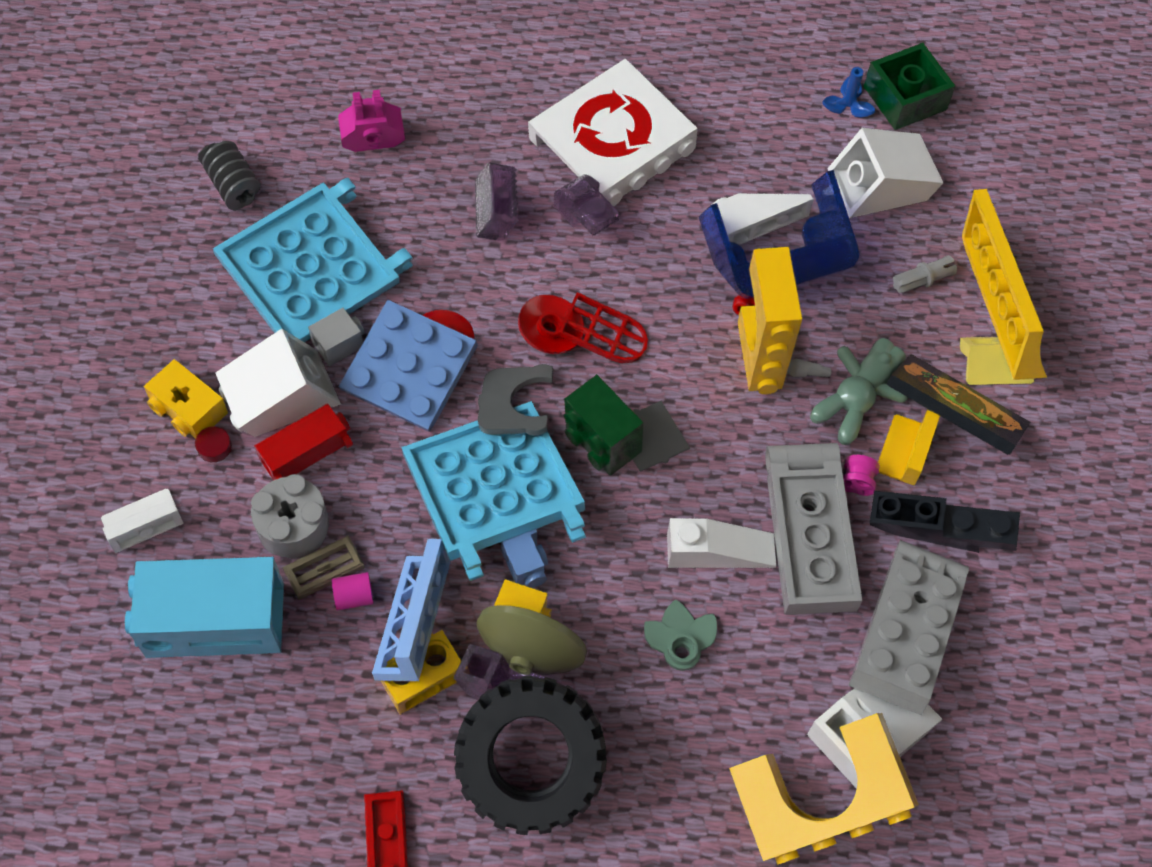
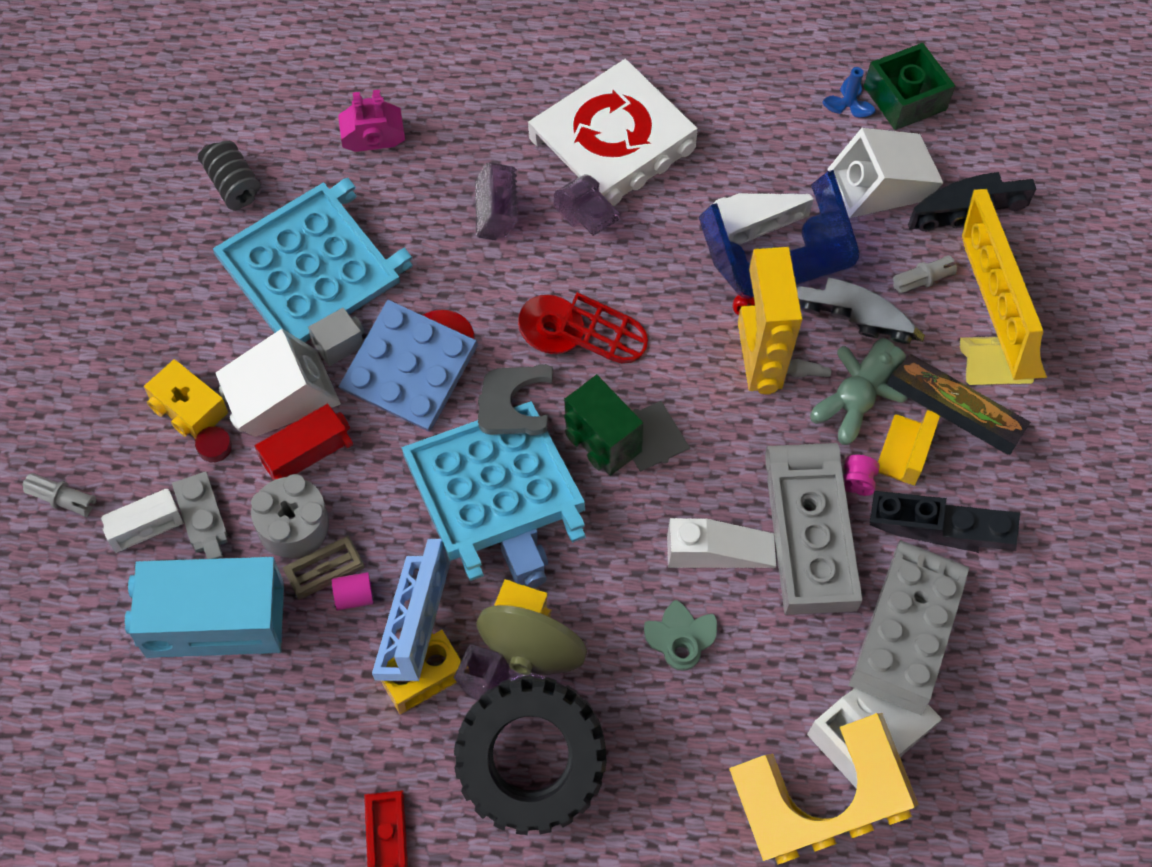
none -> light grey axle [22,473,96,517]
none -> light grey hinge [172,471,228,559]
none -> slope [796,277,925,344]
none -> black slope [908,172,1036,232]

